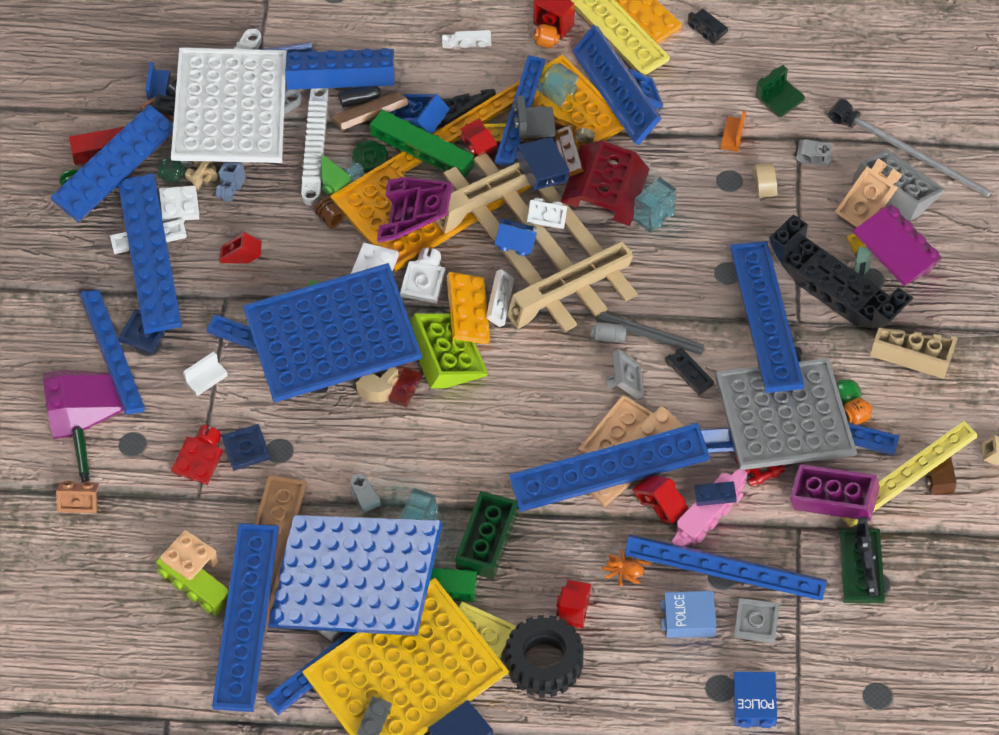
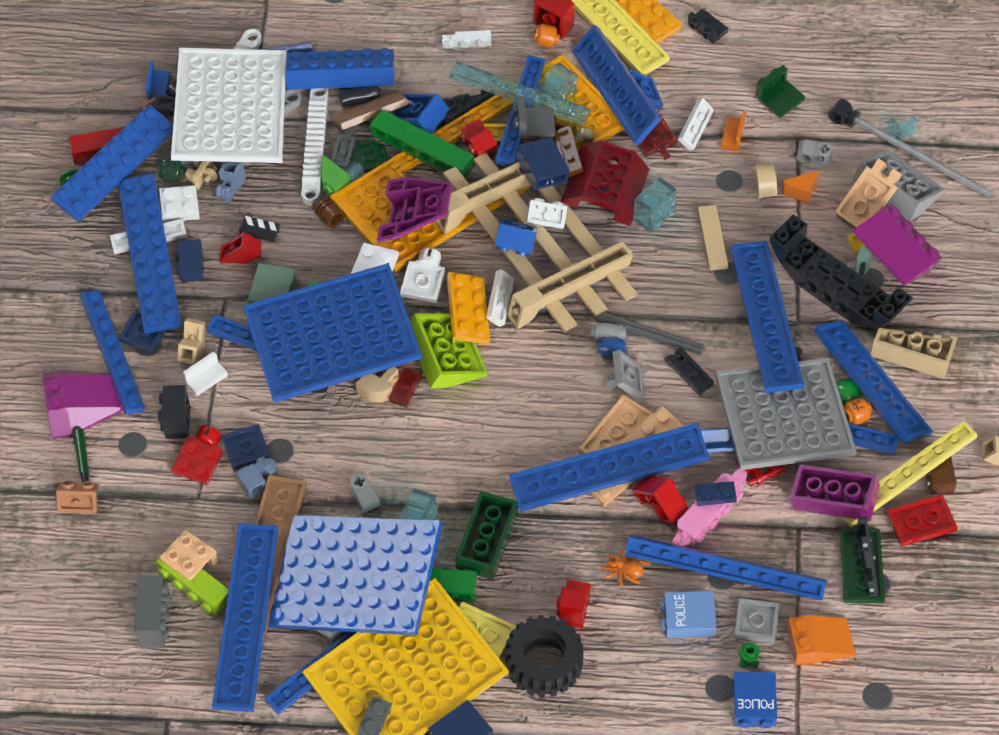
none -> dark grey brick [135,575,170,649]
none -> black brick [158,385,191,439]
none -> dark blue brick [175,239,204,282]
none -> tan brick [177,318,206,365]
none -> sand blue brick [236,457,277,499]
none -> black tile [239,216,280,242]
none -> sand green brick [248,263,297,304]
none -> dark grey hinge [331,126,356,171]
none -> clear light blue plate [449,61,591,126]
none -> blue brick [598,338,626,357]
none -> clear red plate [637,114,678,160]
none -> white plate [678,98,714,151]
none -> tan tile [698,205,728,271]
none -> green brick [739,642,760,668]
none -> orange slope [782,171,819,203]
none -> orange slope [787,615,856,665]
none -> blue plate [813,320,933,443]
none -> red plate [886,494,958,547]
none -> clear light blue bracket [888,116,918,141]

